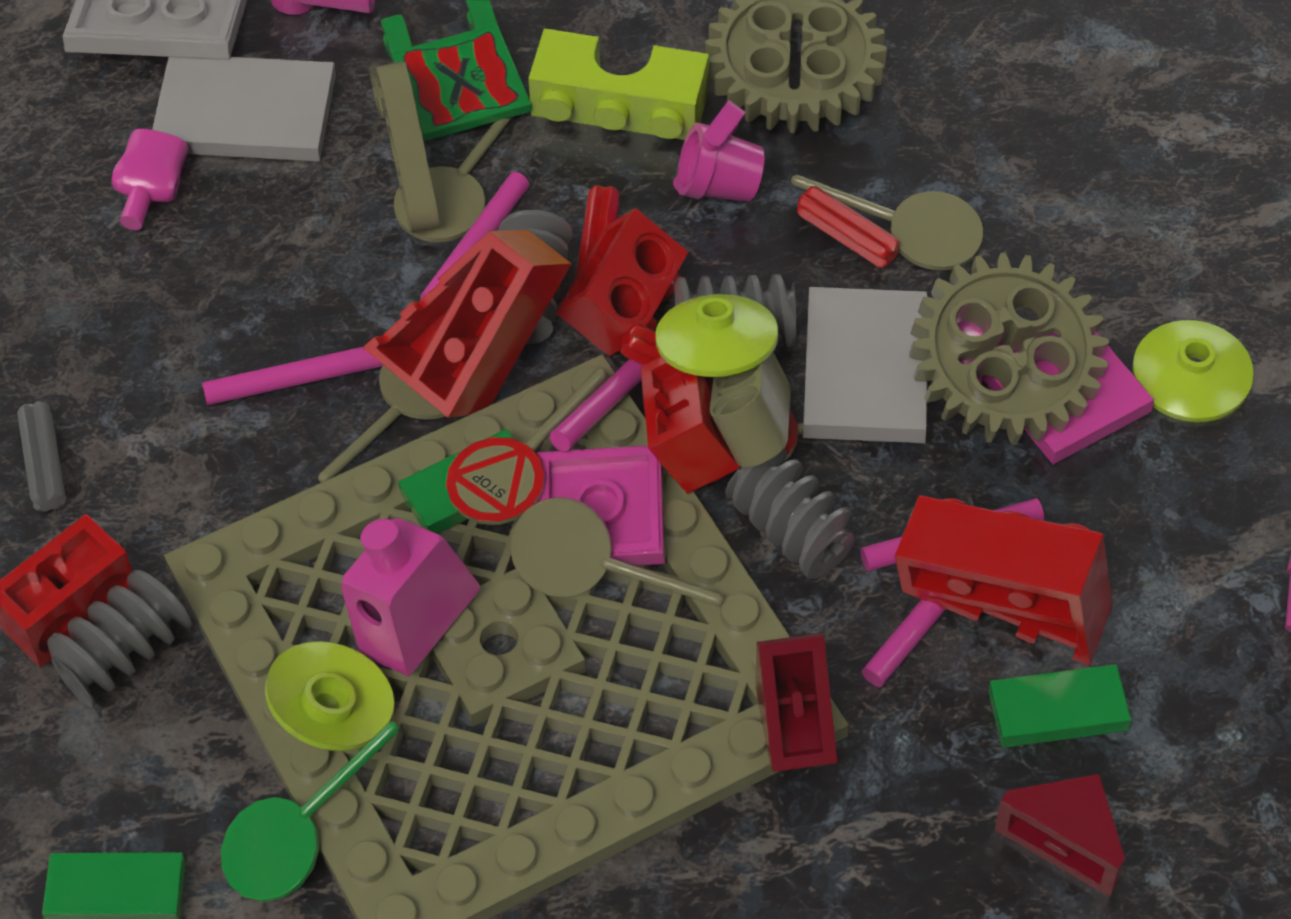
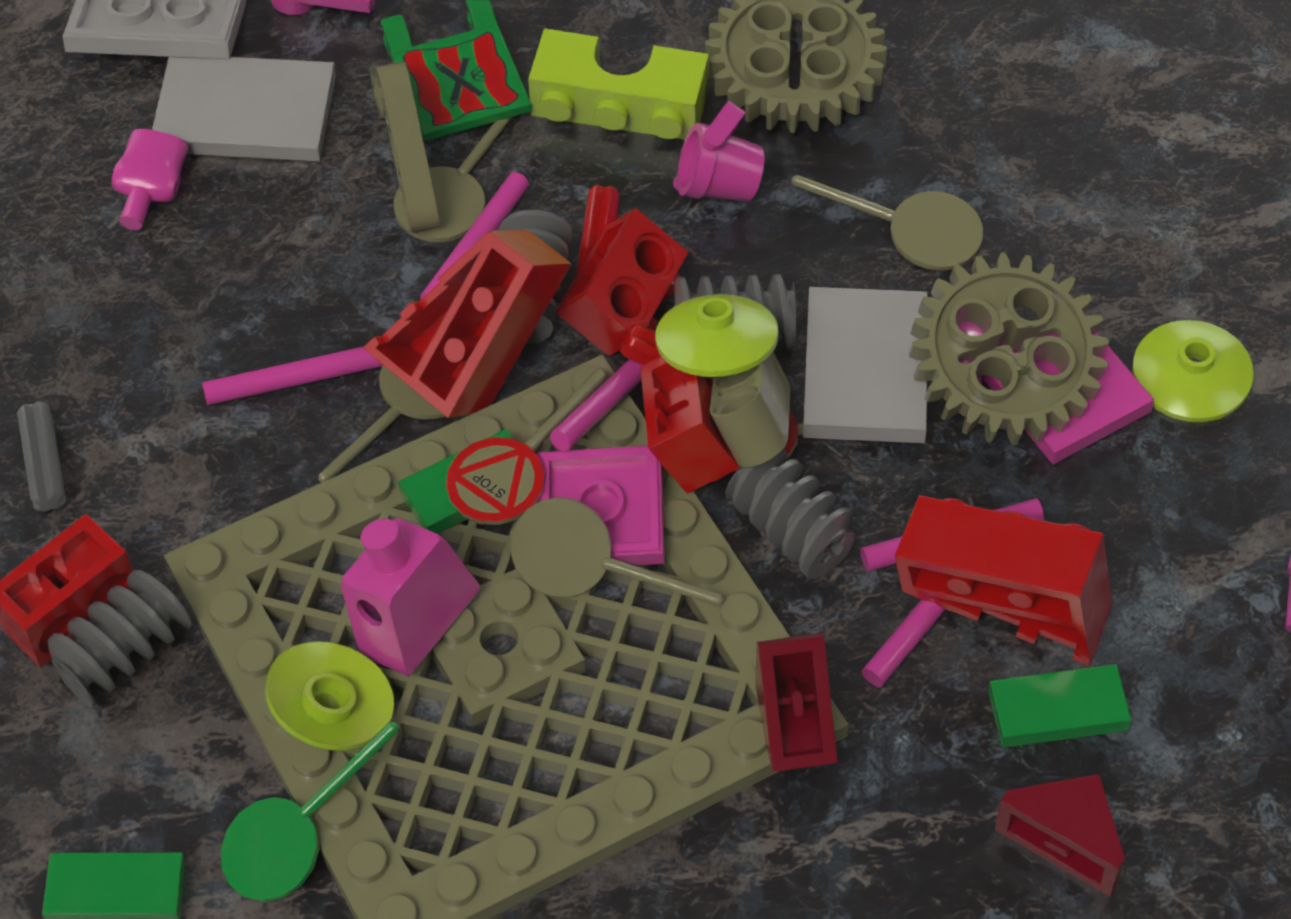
red axle [797,186,900,268] -> none

